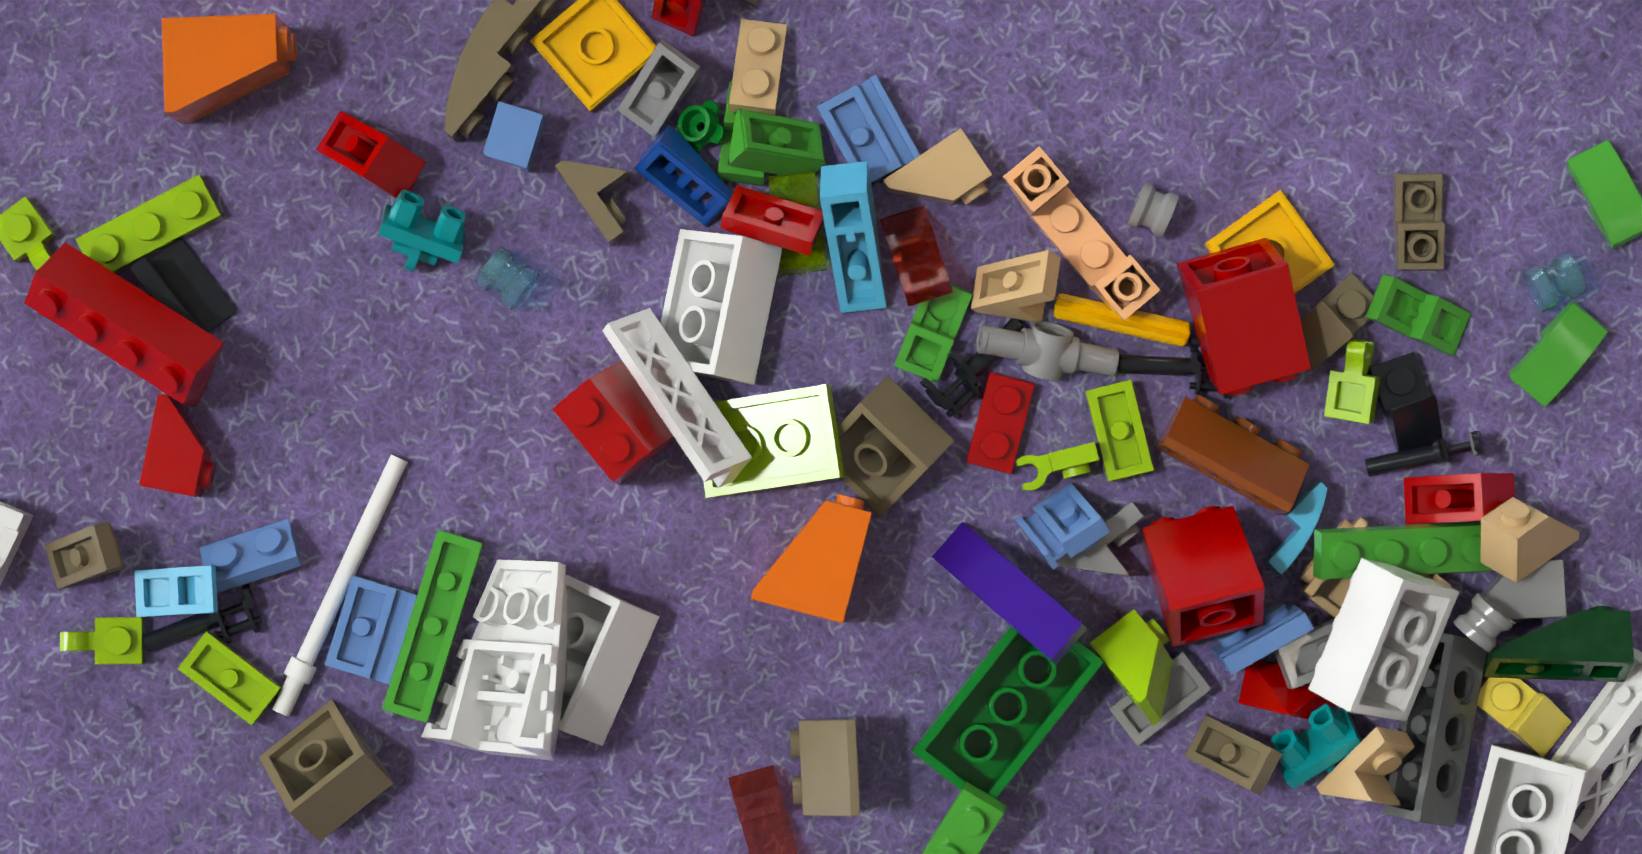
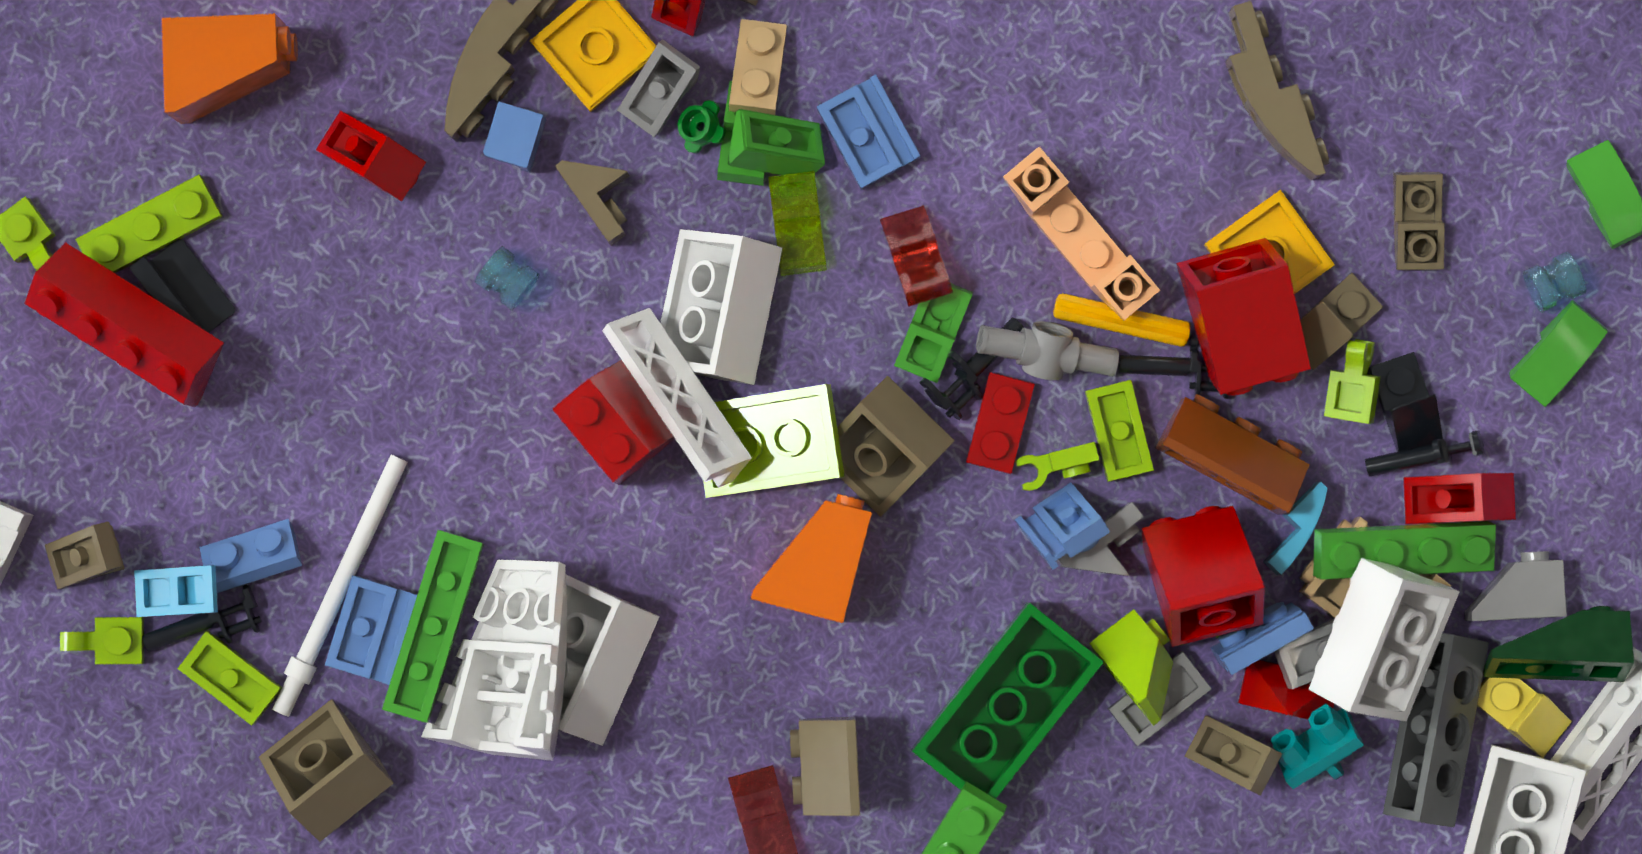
red slope [139,393,216,498] -> none
teal hips [378,189,466,272] -> none
blue slope [634,125,733,227] -> none
red plate [721,185,824,256] -> none
medium azure slope [820,161,887,313] -> none
tan slope [882,128,992,206] -> none
dark purple slope [932,522,1087,664] -> none
tan slope [971,250,1061,322] -> none
light grey wheel [1127,181,1179,238] -> none
tan slope [1316,727,1415,806] -> none
bright green slope [1365,274,1471,356] -> none
light grey wheel [1453,593,1514,652] -> none
tan slope [1481,497,1580,583] -> none
none -> dark tan slope [1225,1,1329,180]

